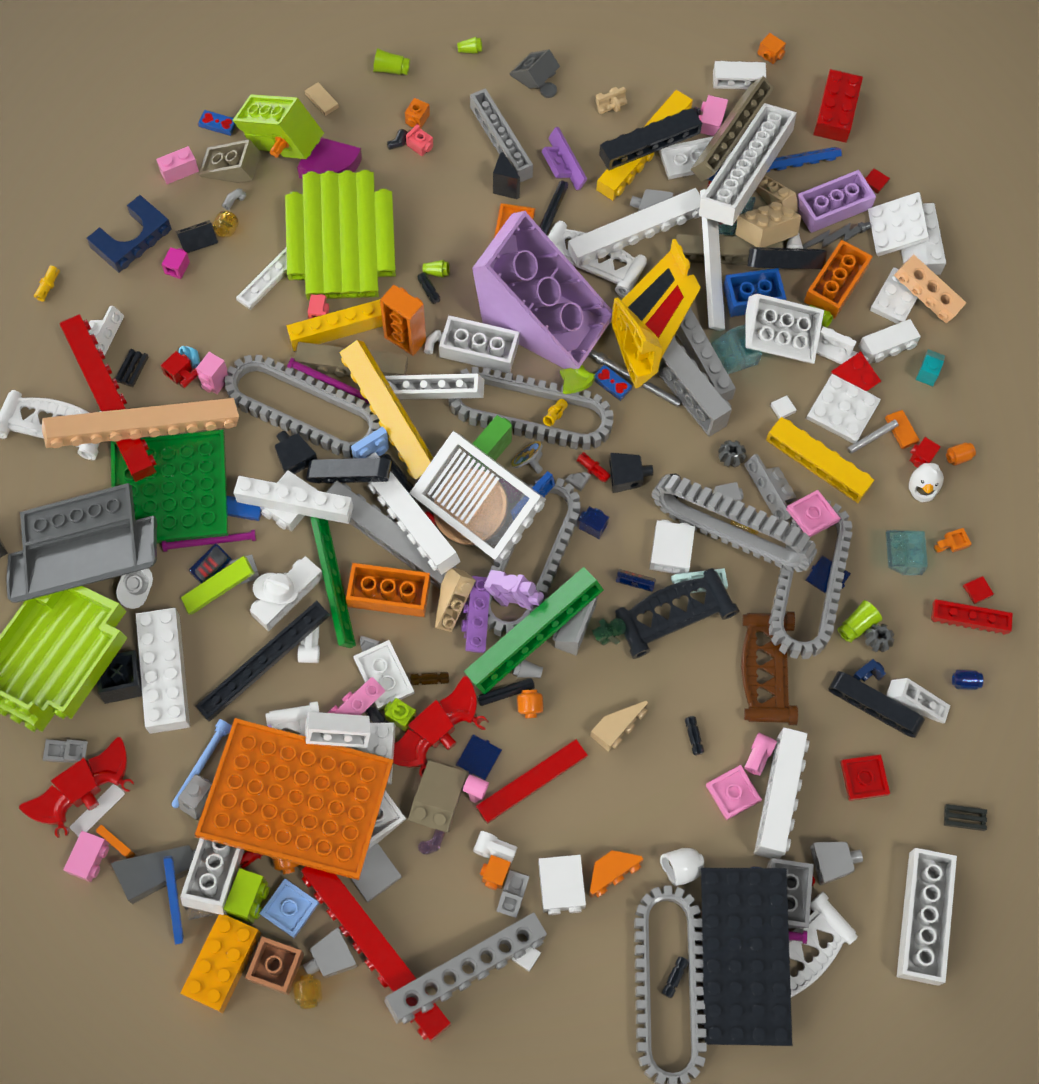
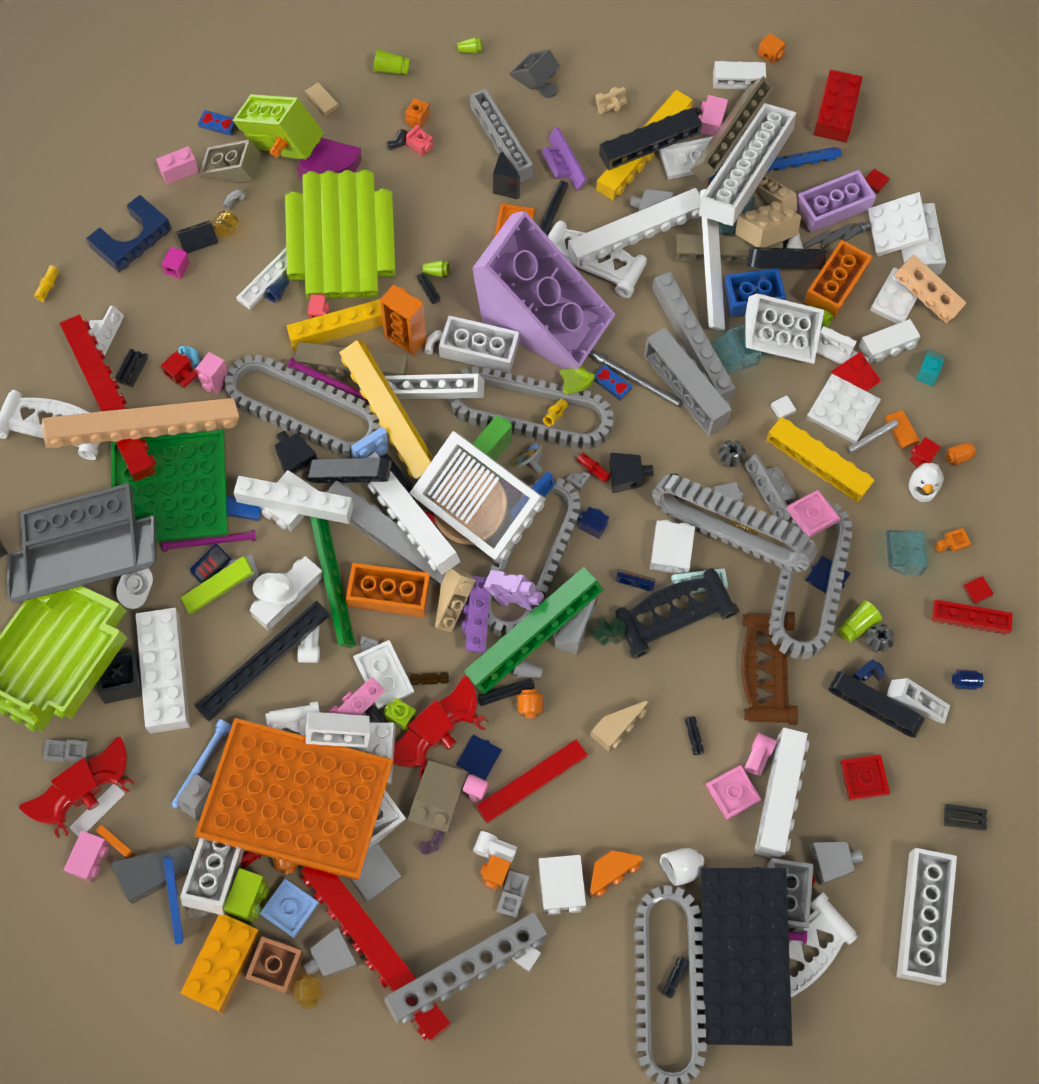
yellow piece [611,239,701,389] -> none
none -> dark blue cone [265,276,289,303]

